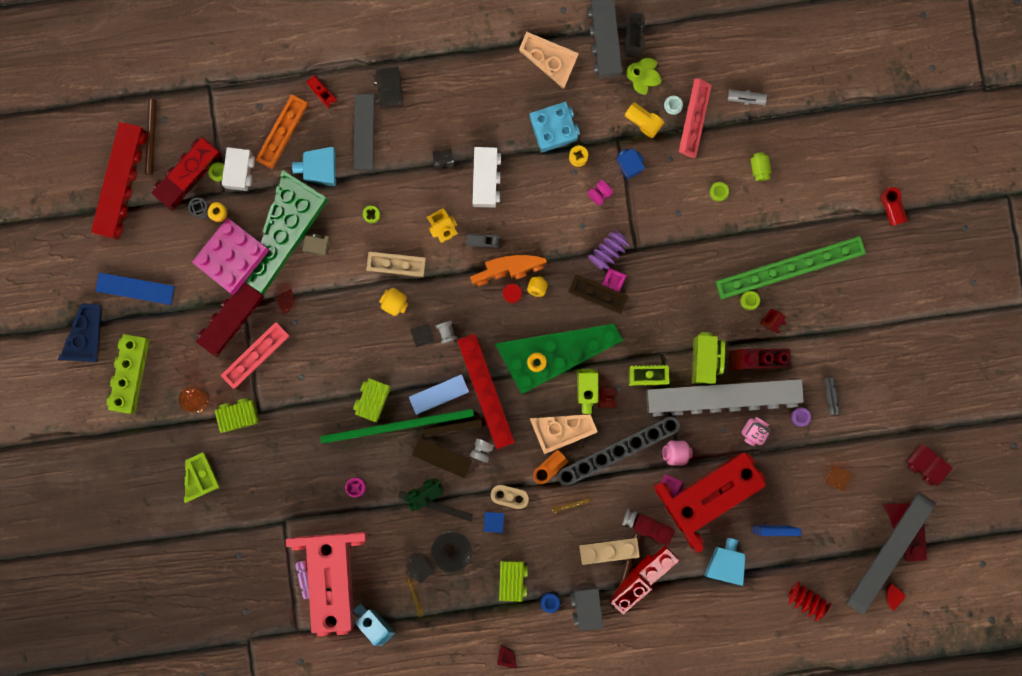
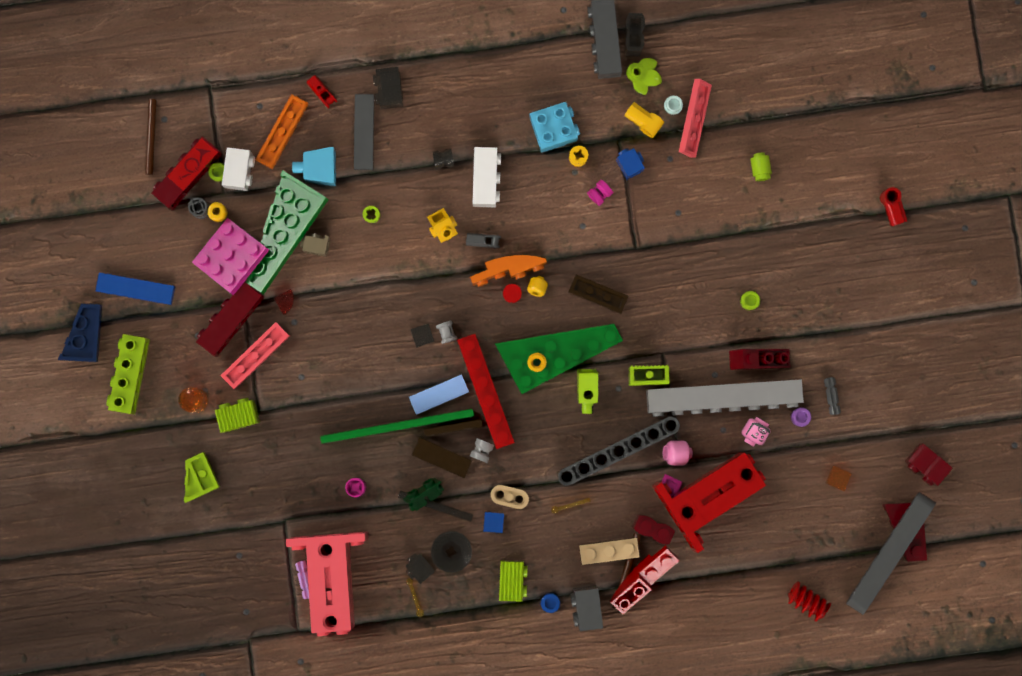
red brick [91,122,147,240] -> none
lime brick [353,378,391,423] -> none
medium azure torso [353,604,396,646] -> none
tan plate [366,252,426,278] -> none
yellow head [379,288,408,316] -> none
dark red tile [497,645,516,669] -> none
light nougat wing [519,32,579,89] -> none
light nougat wing [530,414,598,454] -> none
orange piece [533,450,568,485] -> none
medium lavender piece [588,229,630,271] -> none
clear red wheel [598,388,617,408] -> none
dark pink tile [602,268,627,292] -> none
light grey bush [622,509,637,528] -> none
lime brick [692,332,725,385] -> none
medium azure torso [704,537,745,586] -> none
lime tile [709,182,729,202] -> none
bright green tile [715,236,866,300] -> none
light grey pin [727,89,767,106] -> none
blue tile [751,525,801,536] -> none
dark red tile [760,309,786,334] -> none
red tile [886,583,906,611] -> none

